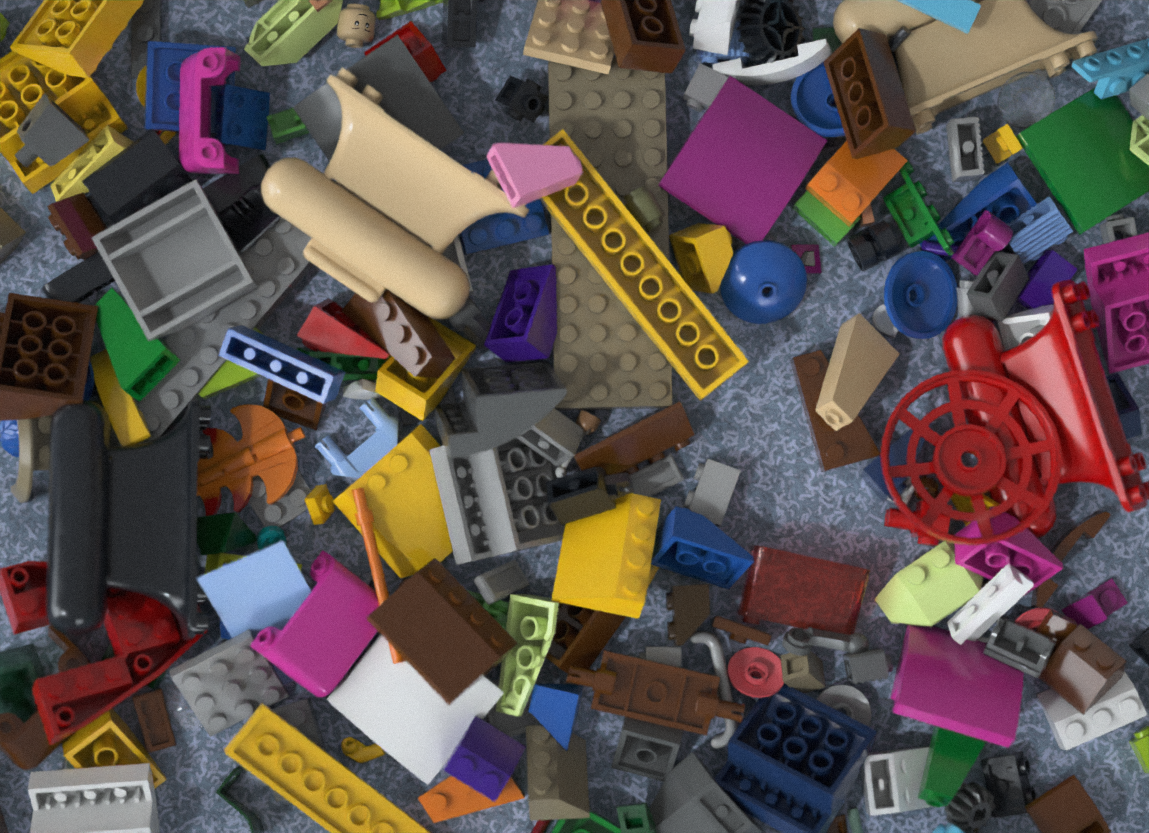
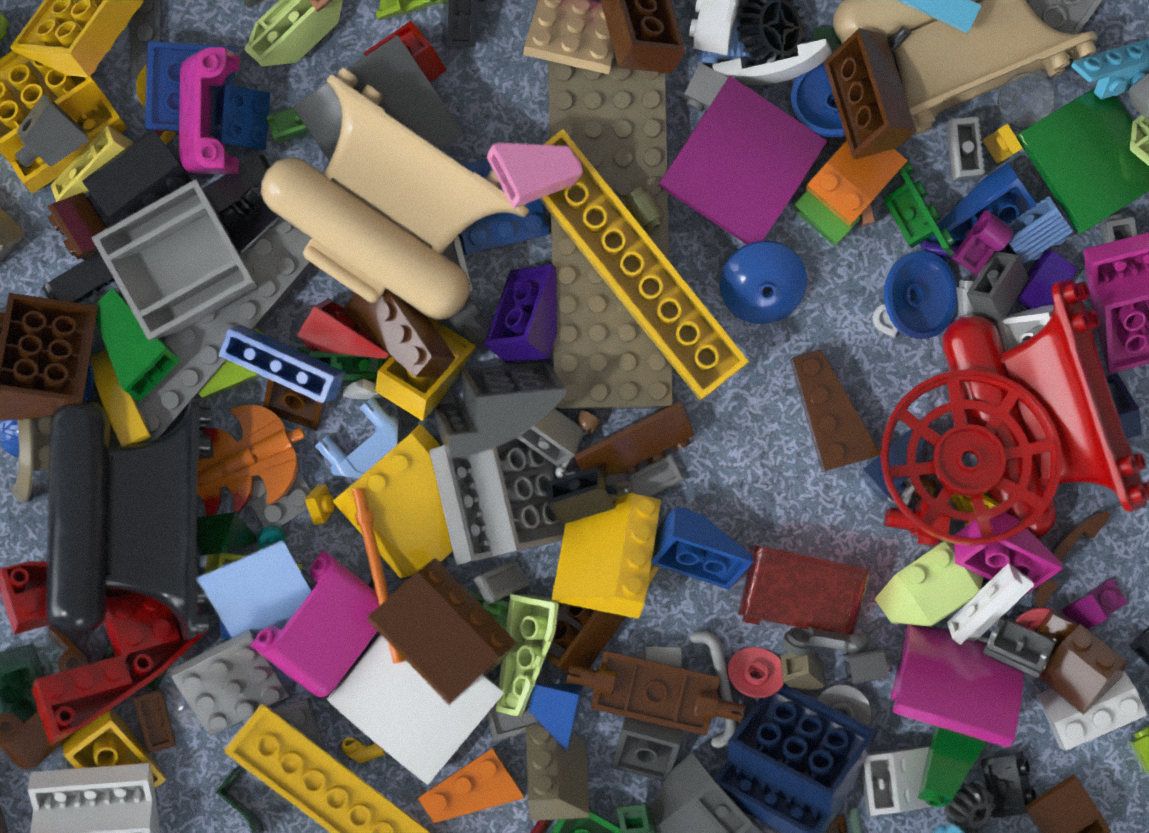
tan head [337,4,376,48] -> none
dark purple slope [444,715,526,802] -> none
black brick [495,75,548,123] -> none
dark brown slope [666,584,710,646] -> none
yellow slope [669,223,733,294] -> none
light grey brick [683,458,741,526] -> none
reddish brown plate [711,615,771,646] -> none
magenta slope [790,244,821,275] -> none
tan slope [815,313,900,431] -> none
black wheel [847,220,900,272] -> none

